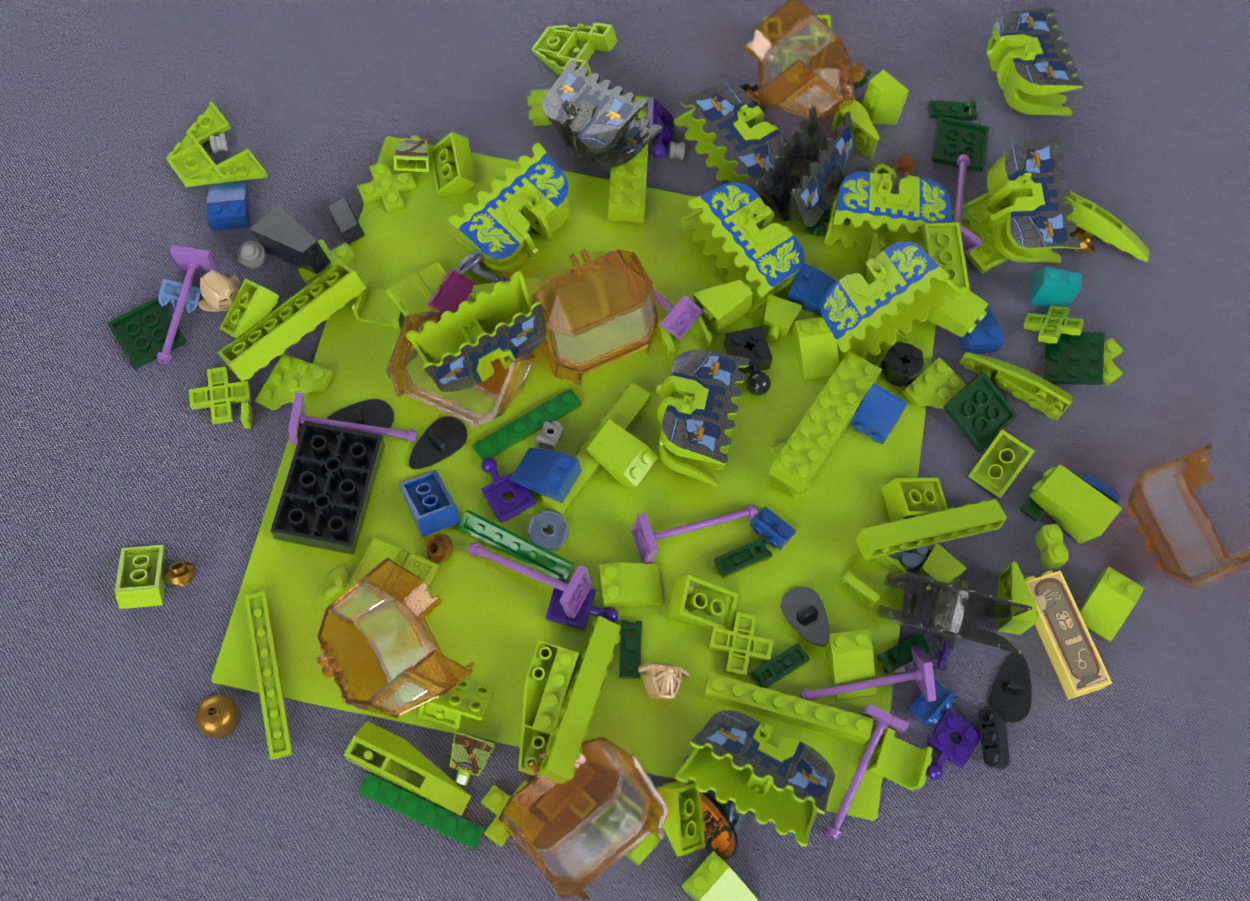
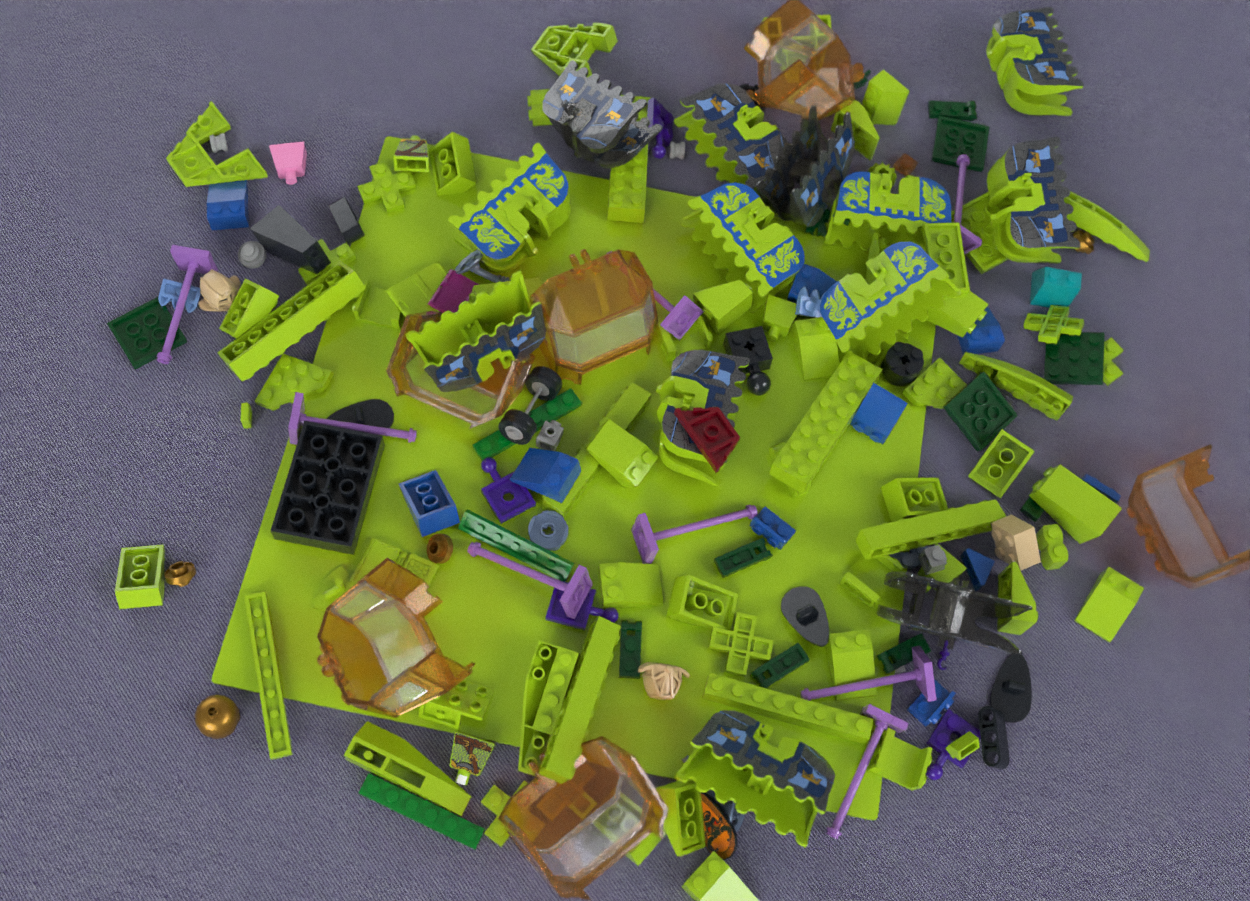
lime plate [189,366,251,425] -> none
black shield [409,416,468,470] -> none
brick [1025,570,1112,700] -> none
none -> bright pink torso [269,141,307,185]
none -> black axle [498,366,563,445]
none -> dark red wing [674,407,740,473]
none -> medium blue plate [795,286,826,318]
none -> light grey brick [918,545,947,575]
none -> lime piece [946,731,980,761]
none -> blue slope [960,548,995,592]
none -> tan brick [991,515,1041,571]

